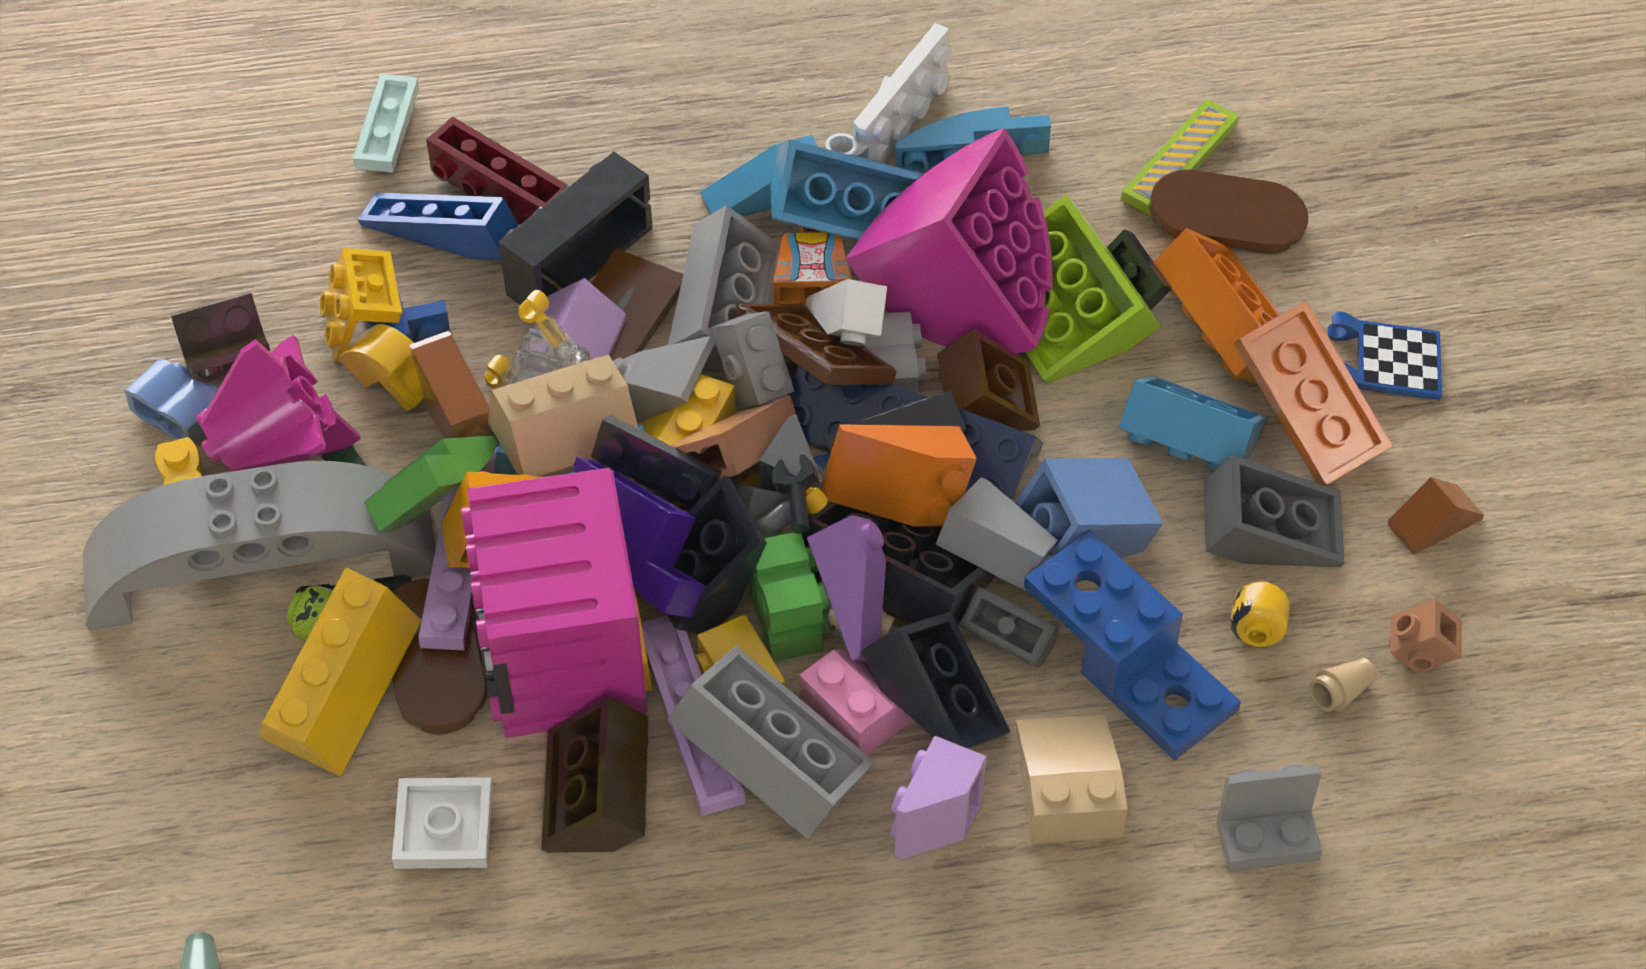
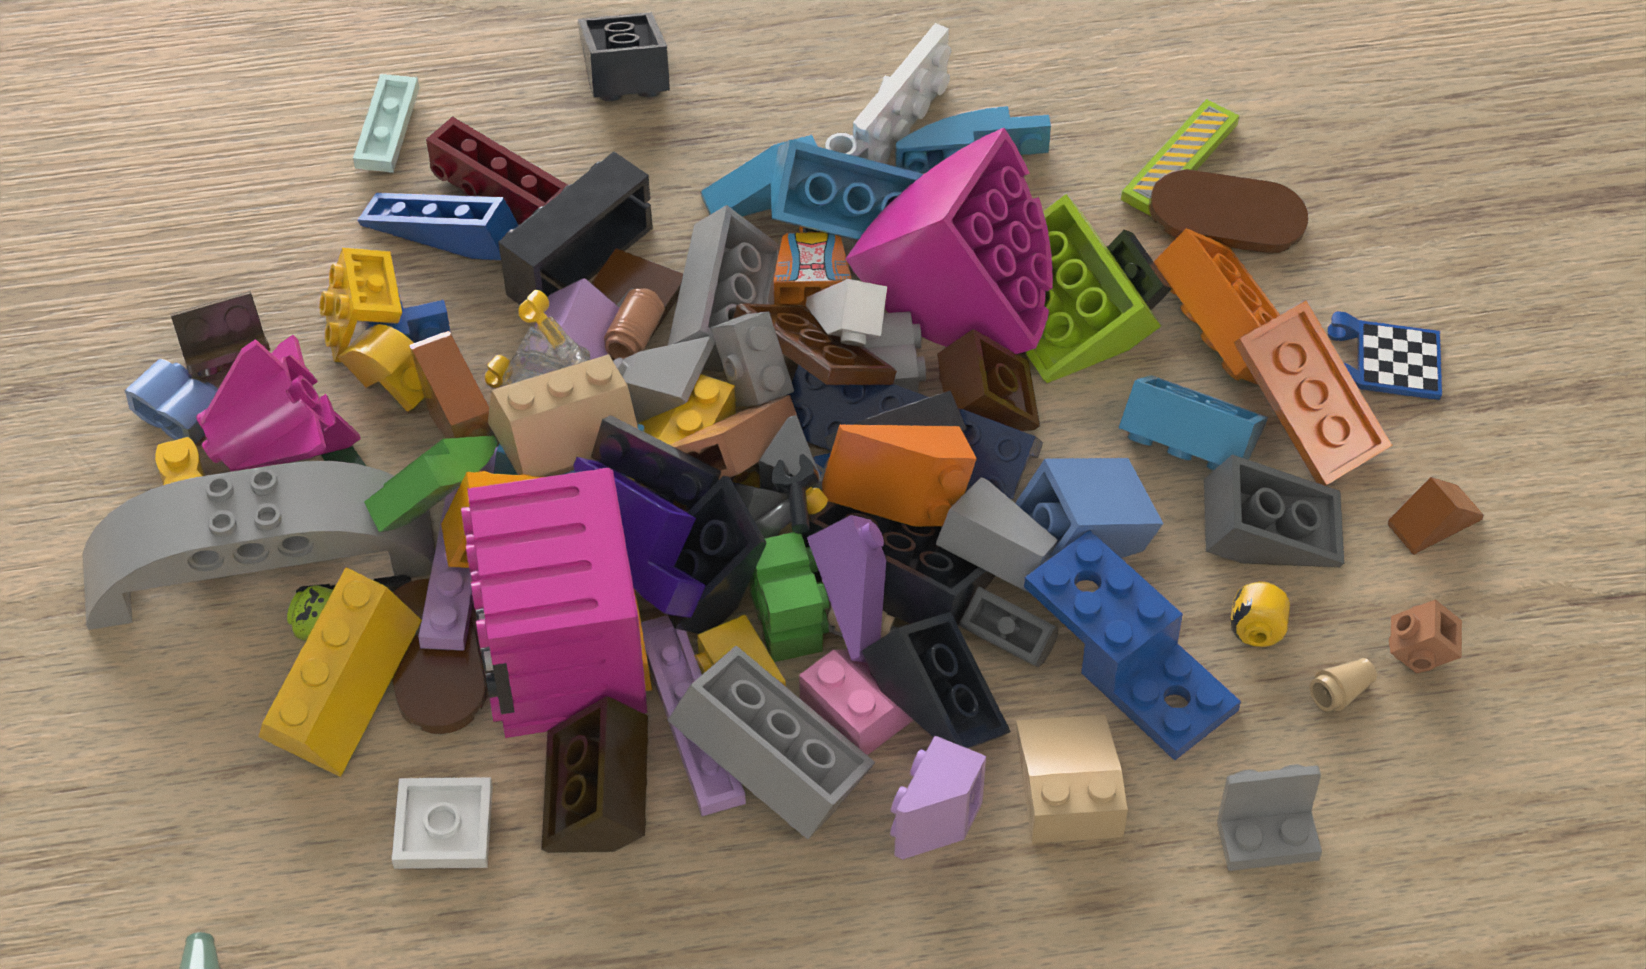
none -> black slope [578,12,670,101]
none -> nougat head [604,289,665,359]

